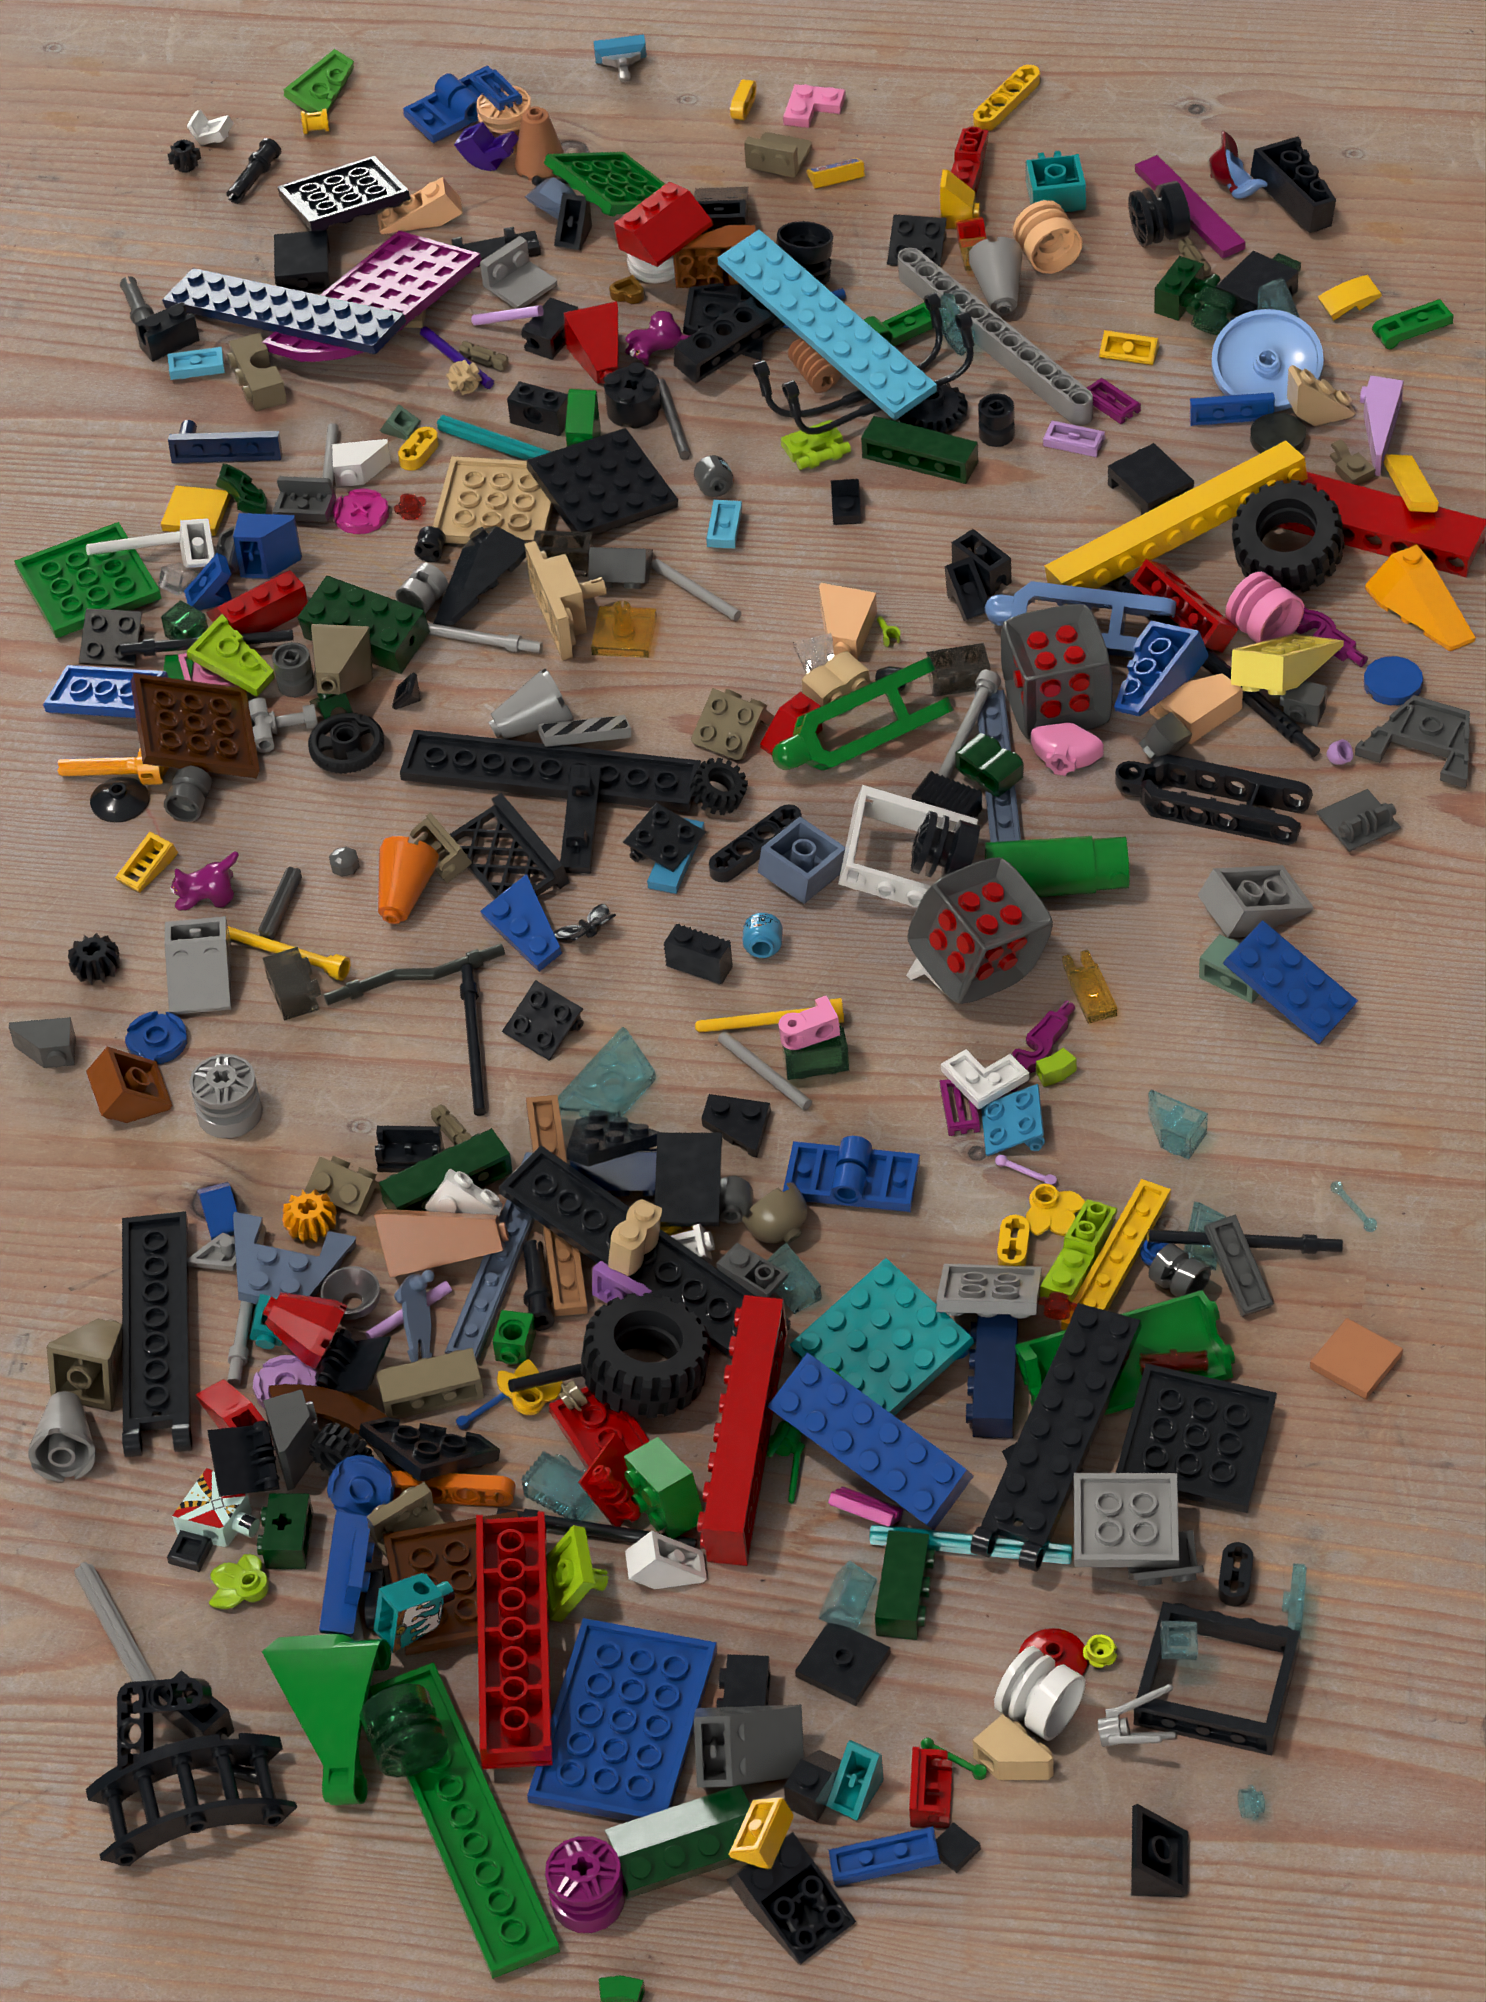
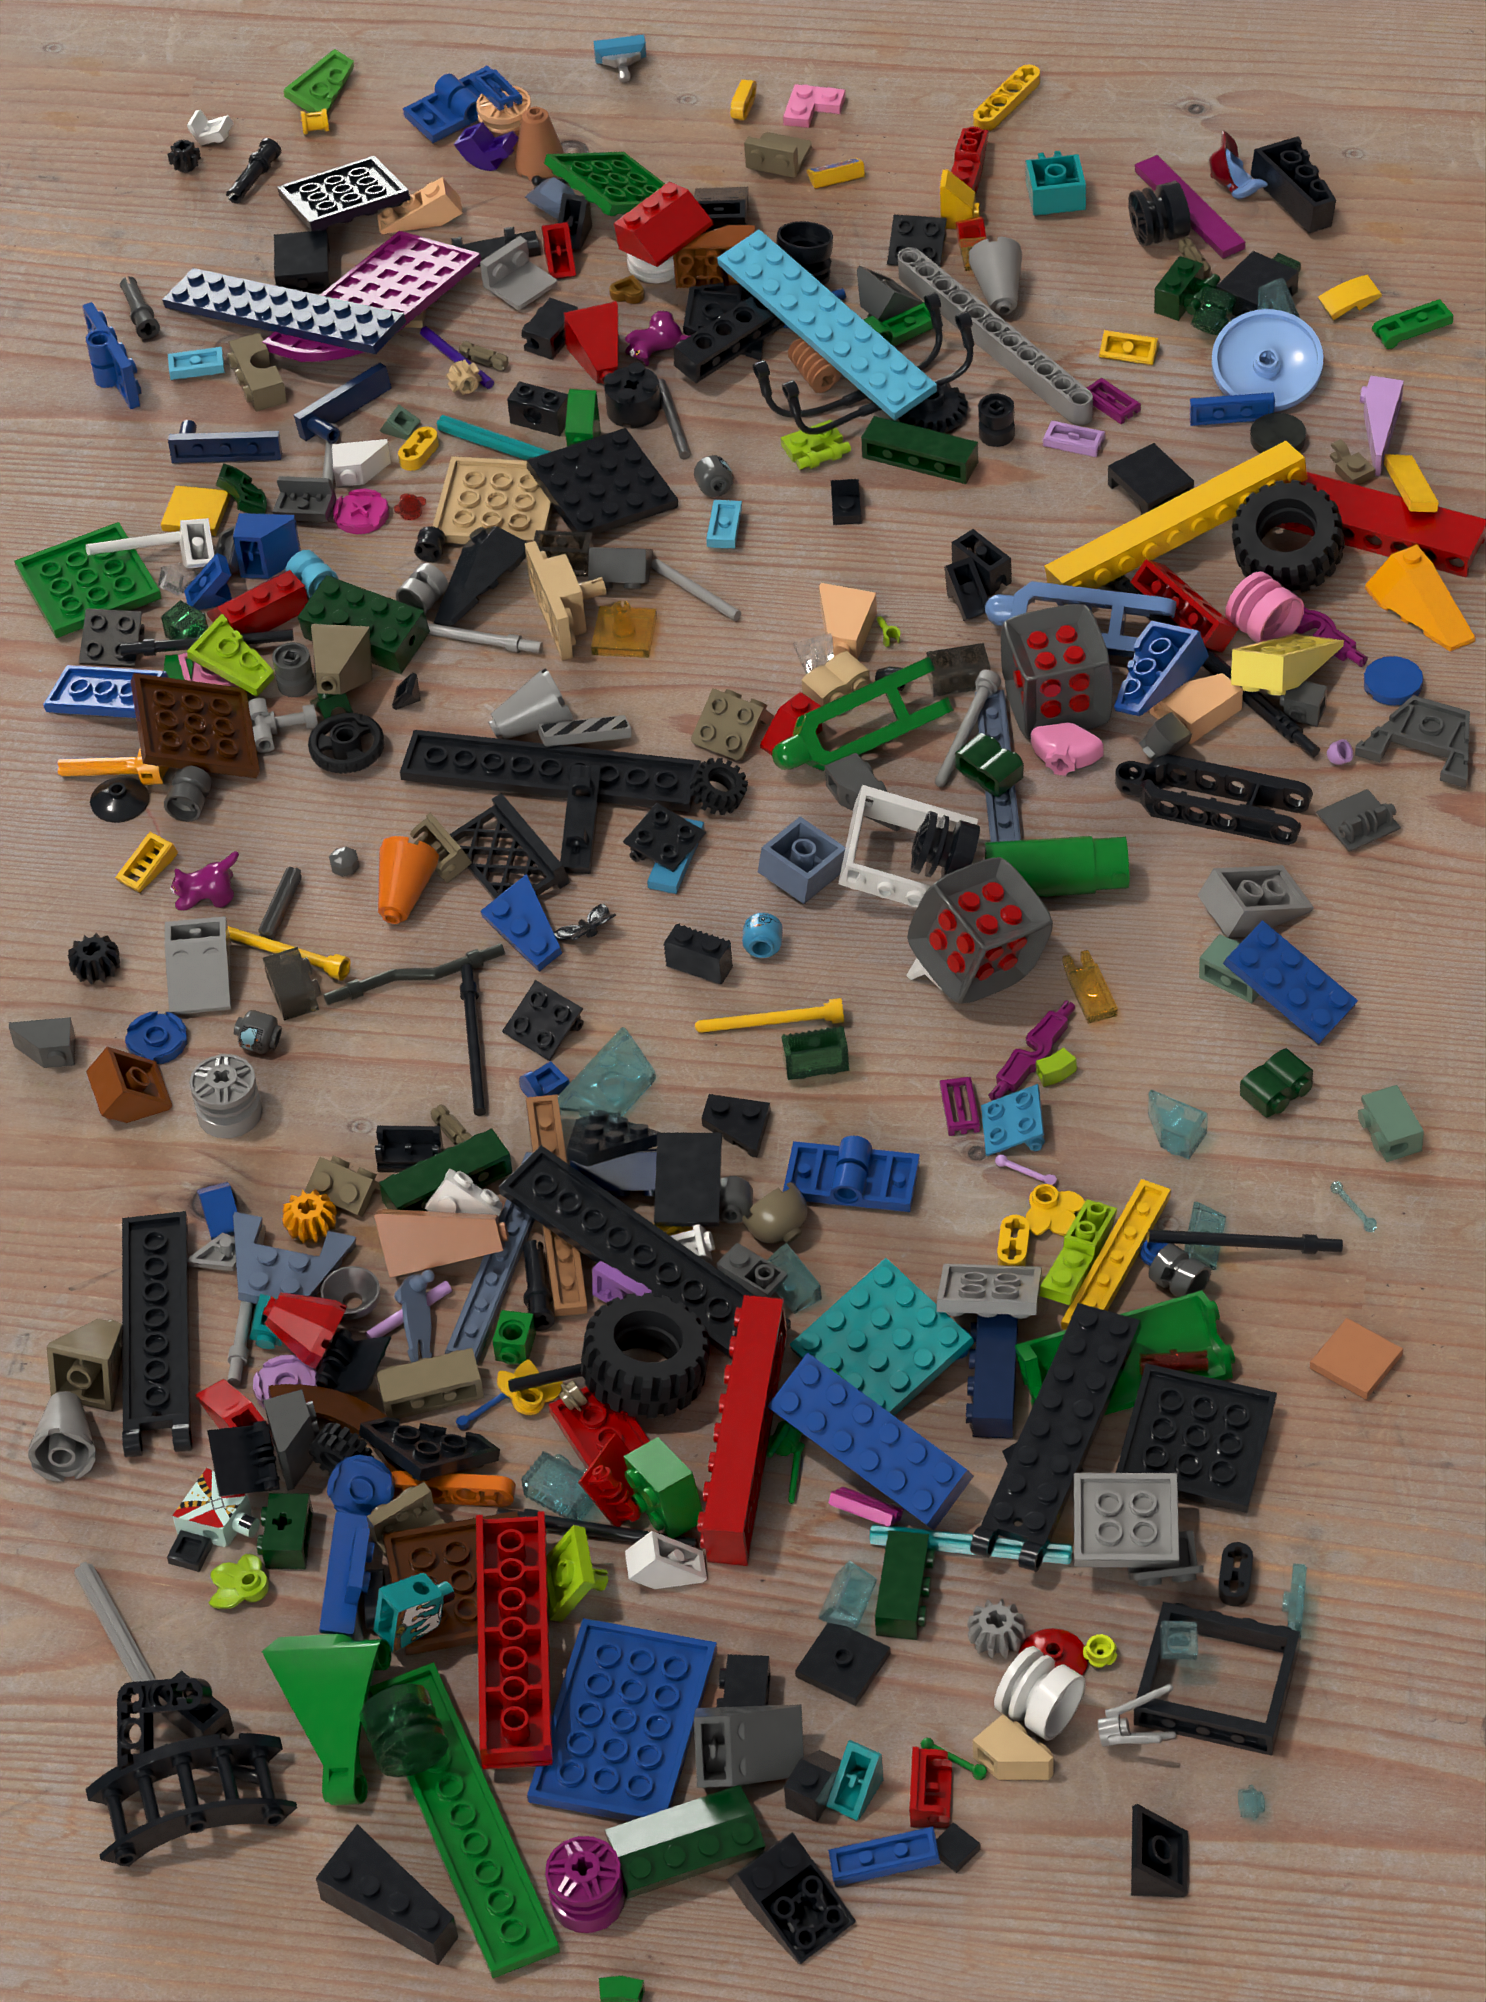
black brick [135,302,200,362] -> none
lavender bar [471,305,544,326] -> none
tan brick [608,1199,662,1276] -> none
black beam [709,804,802,883] -> none
light grey bar [718,1031,812,1110] -> none
yellow slope [729,1798,794,1869] -> none
bright pink leg [778,995,840,1050] -> none
black brick [912,771,982,818] -> none
clear light blue slope [940,293,975,356] -> none
white tile [941,1049,1029,1110] -> none
light nougat wheel [1013,200,1082,274] -> none
clear red plate [1038,1292,1077,1320] -> none
dark grey tile [1204,1214,1273,1318] -> none
tan slope [1287,365,1356,426] -> none
none -> blue plate [82,302,142,410]
none -> dark grey head [234,1010,282,1054]
none -> medium azure wheel [285,550,338,599]
none -> dark blue piece [294,362,392,443]
none -> black wedge [315,1824,458,1965]
none -> blue tile [519,1061,570,1097]
none -> red slope [541,222,576,279]
none -> dark grey slope [825,752,900,831]
none -> dark grey slope [857,265,924,322]
none -> light grey gear [967,1599,1026,1659]
none -> dark green brick [1240,1048,1313,1118]
none -> sand green brick [1358,1085,1424,1162]

